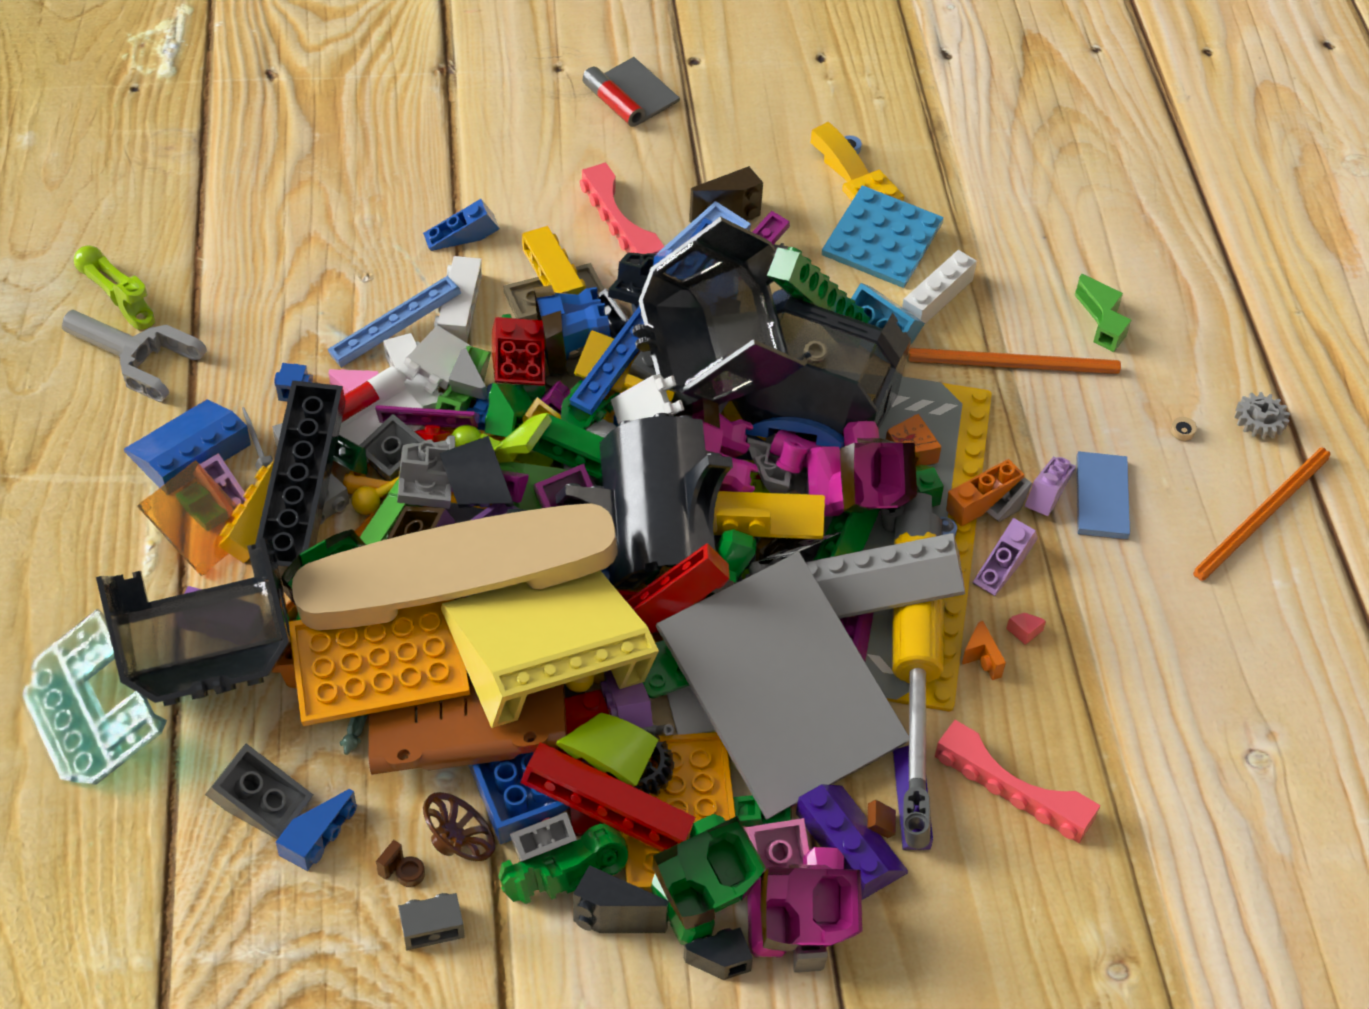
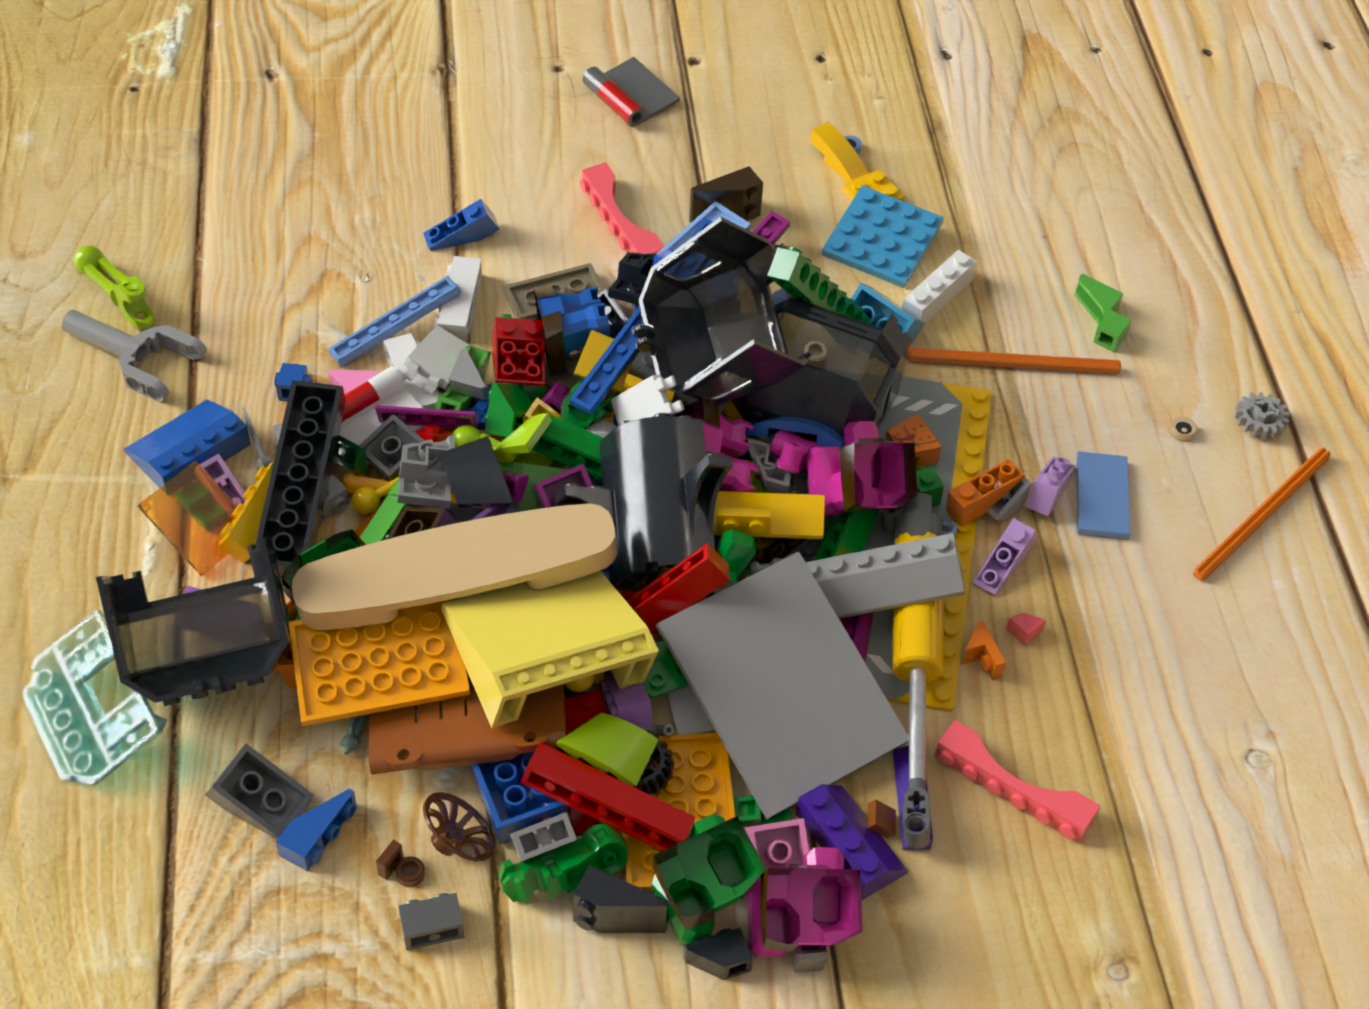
yellow brick [522,226,586,295] -> none
sticker [759,532,841,561] -> none

